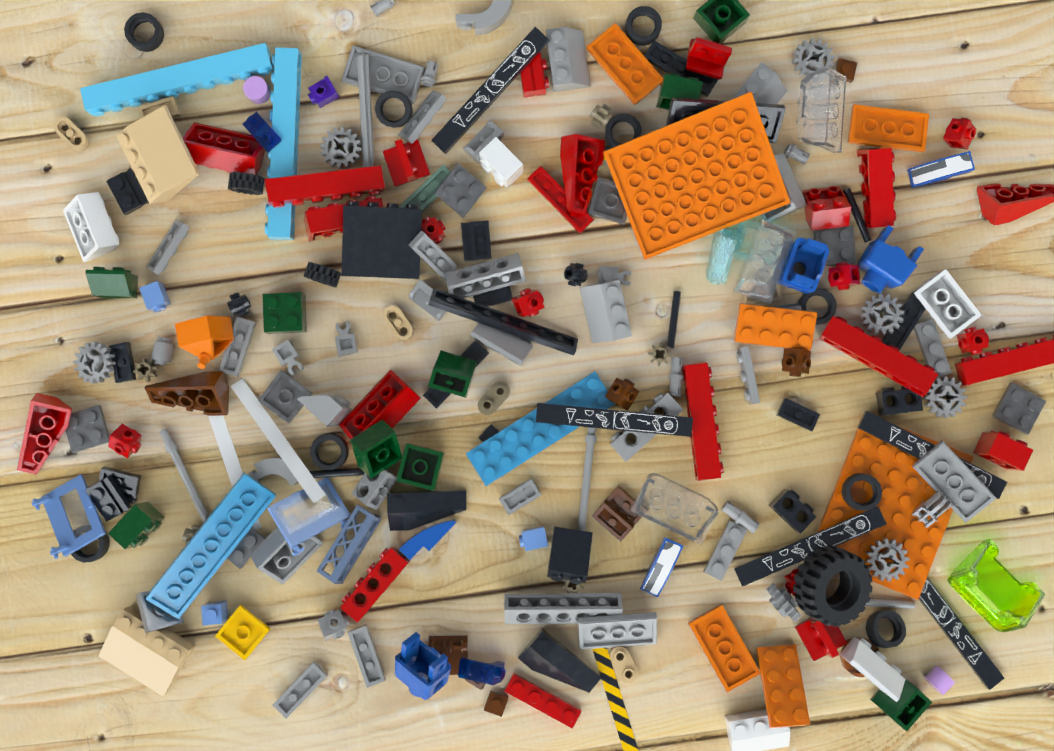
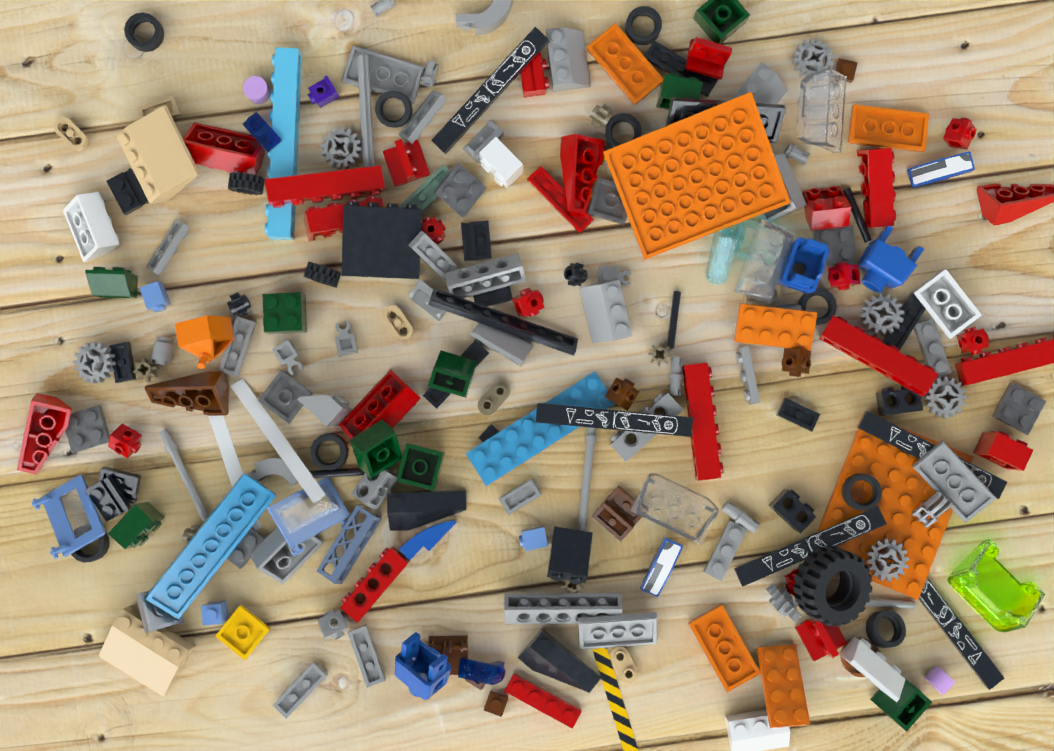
medium azure brick [80,43,274,116] -> none

